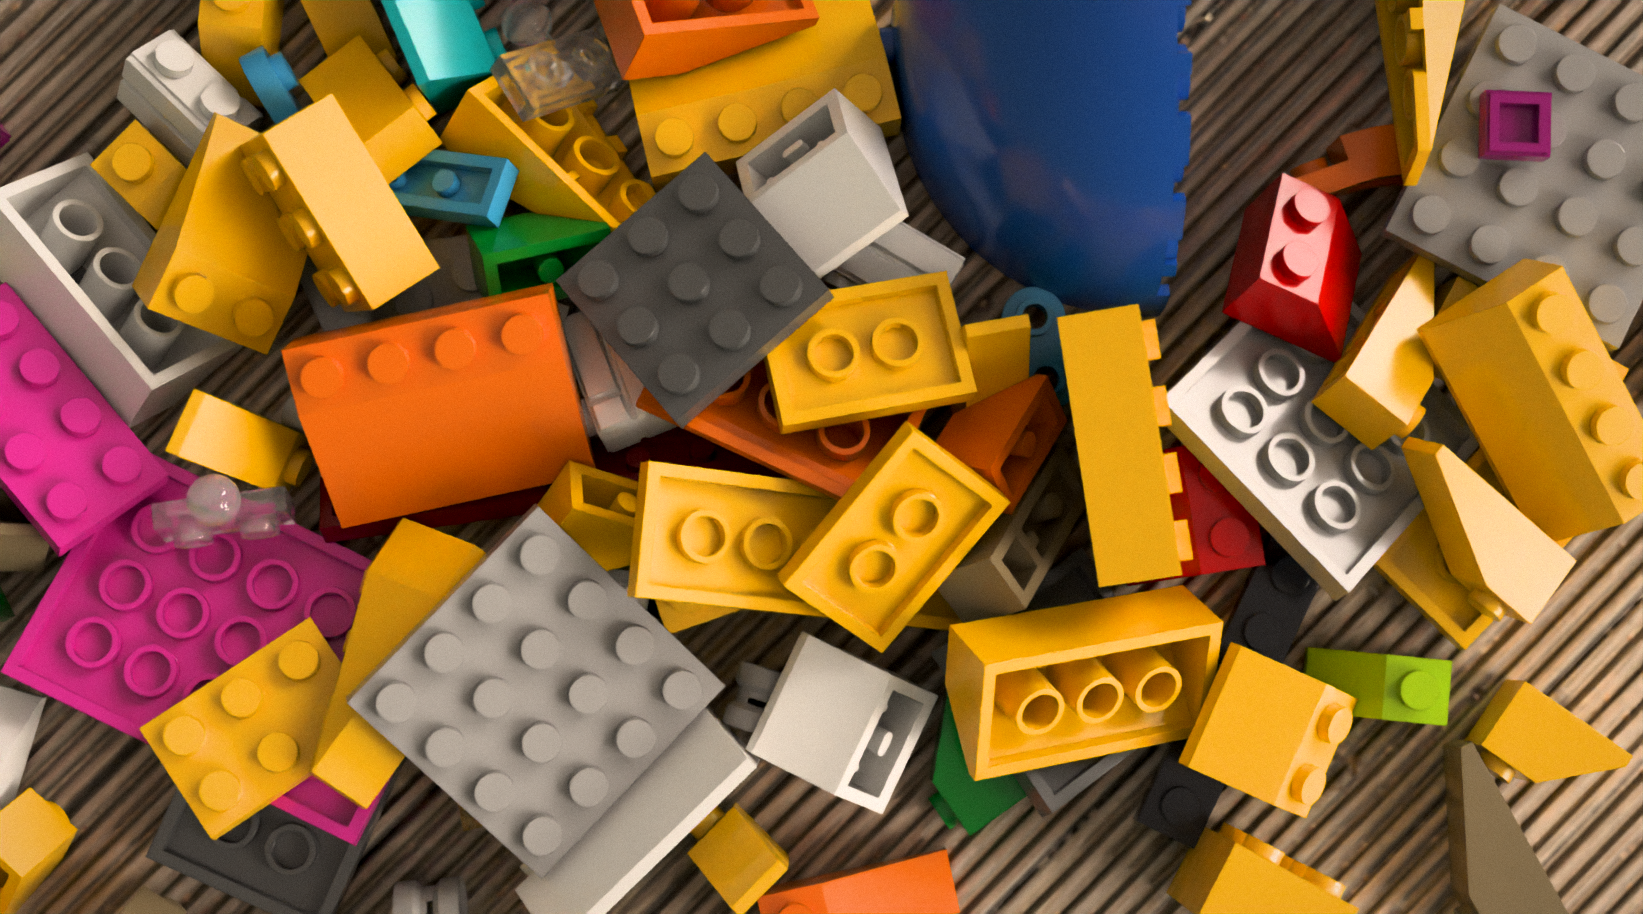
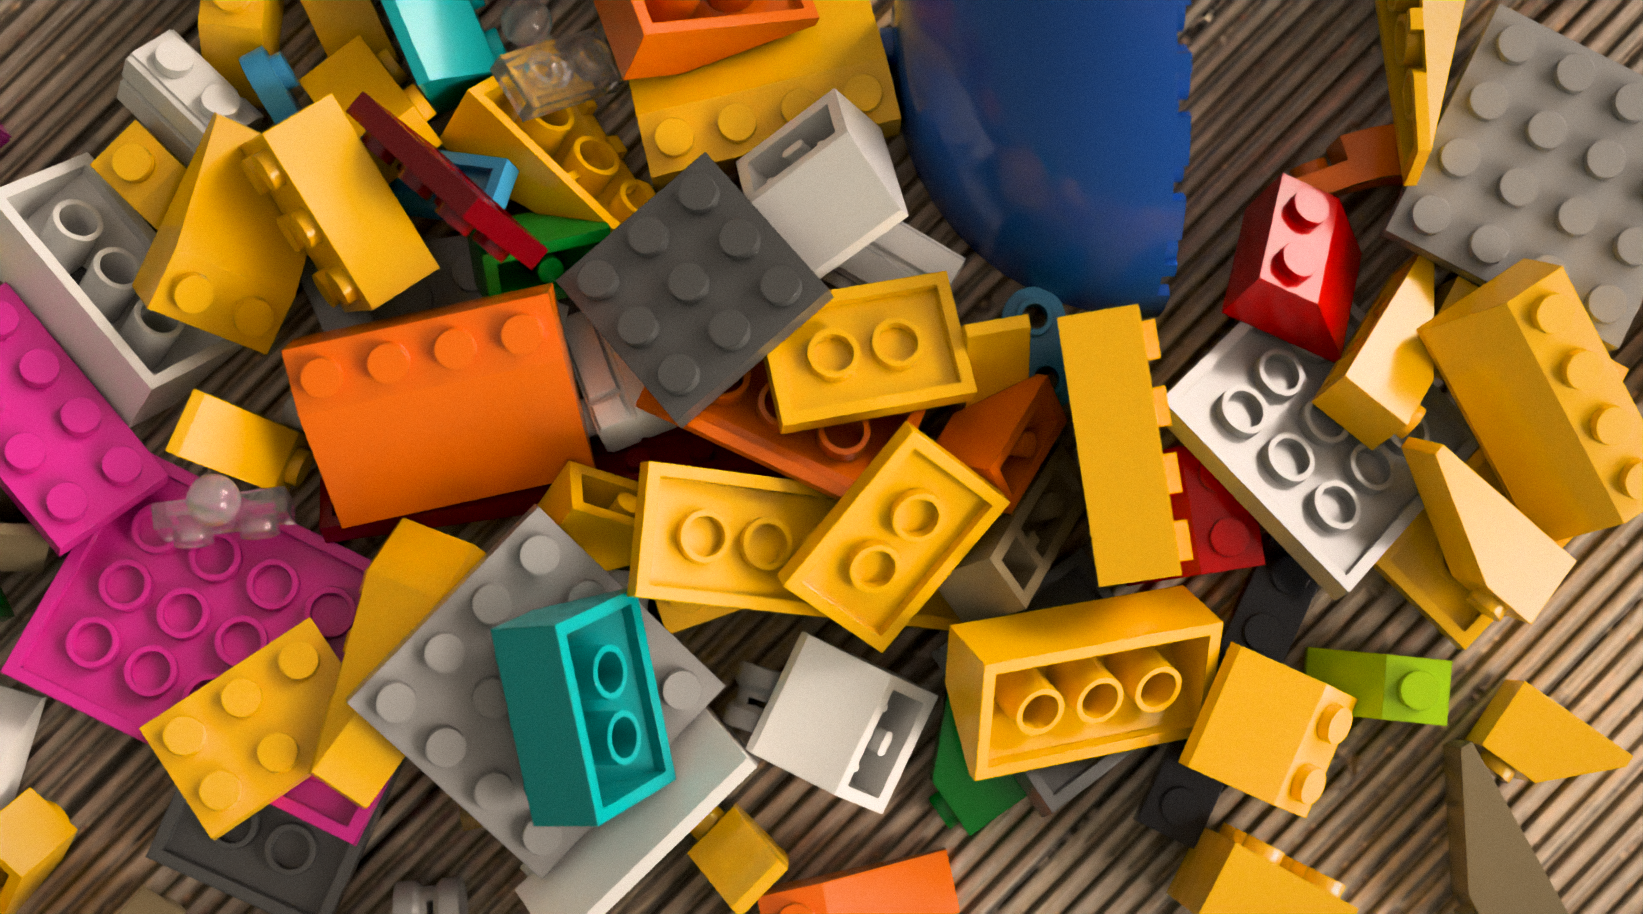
magenta tile [1478,90,1552,162] -> none
none -> dark red plate [346,91,549,270]
none -> teal slope [490,588,676,827]

